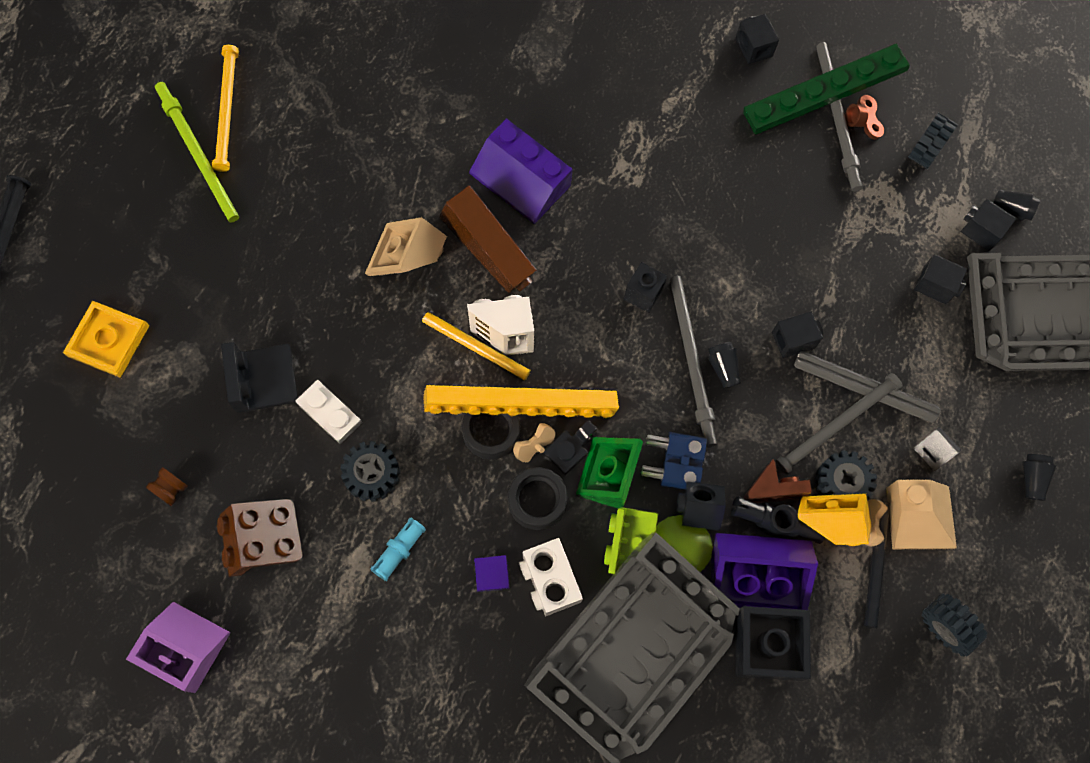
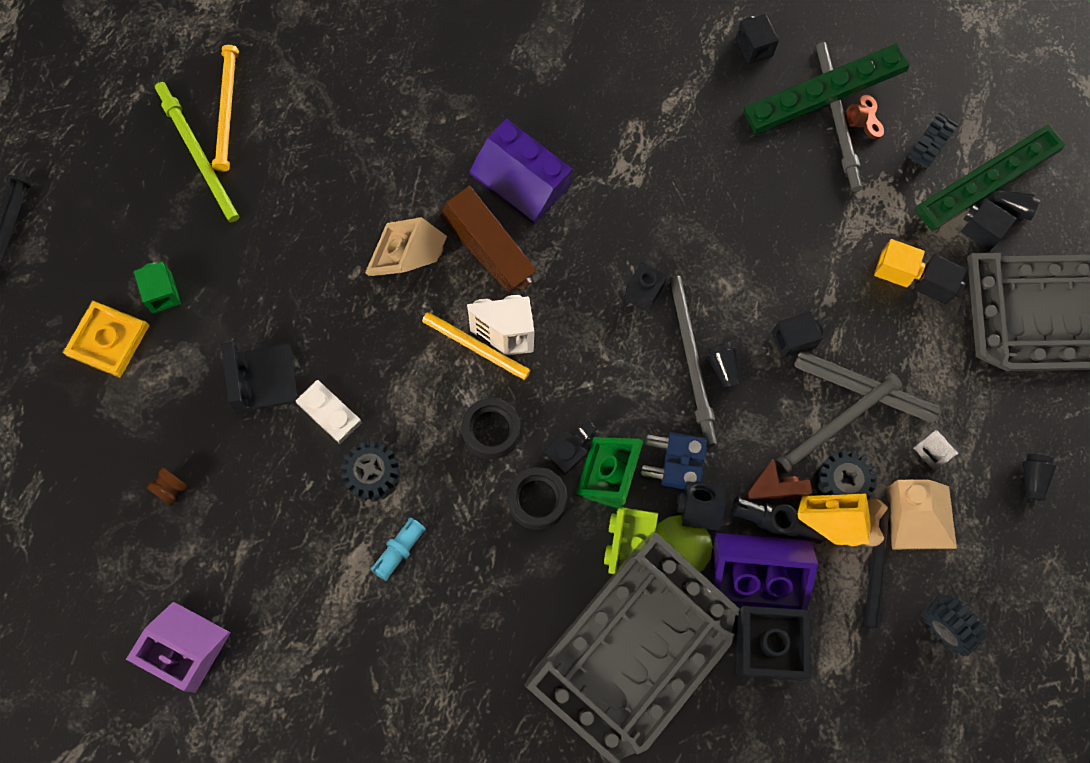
bracket [217,499,302,577] -> none
yellow piece [424,385,619,418] -> none
dark purple tile [474,555,509,592] -> none
tan piece [513,423,555,462] -> none
white brick [519,538,583,617] -> none
none -> green brick [134,261,181,314]
none -> yellow brick [874,239,925,287]
none -> dark green plate [915,124,1066,232]

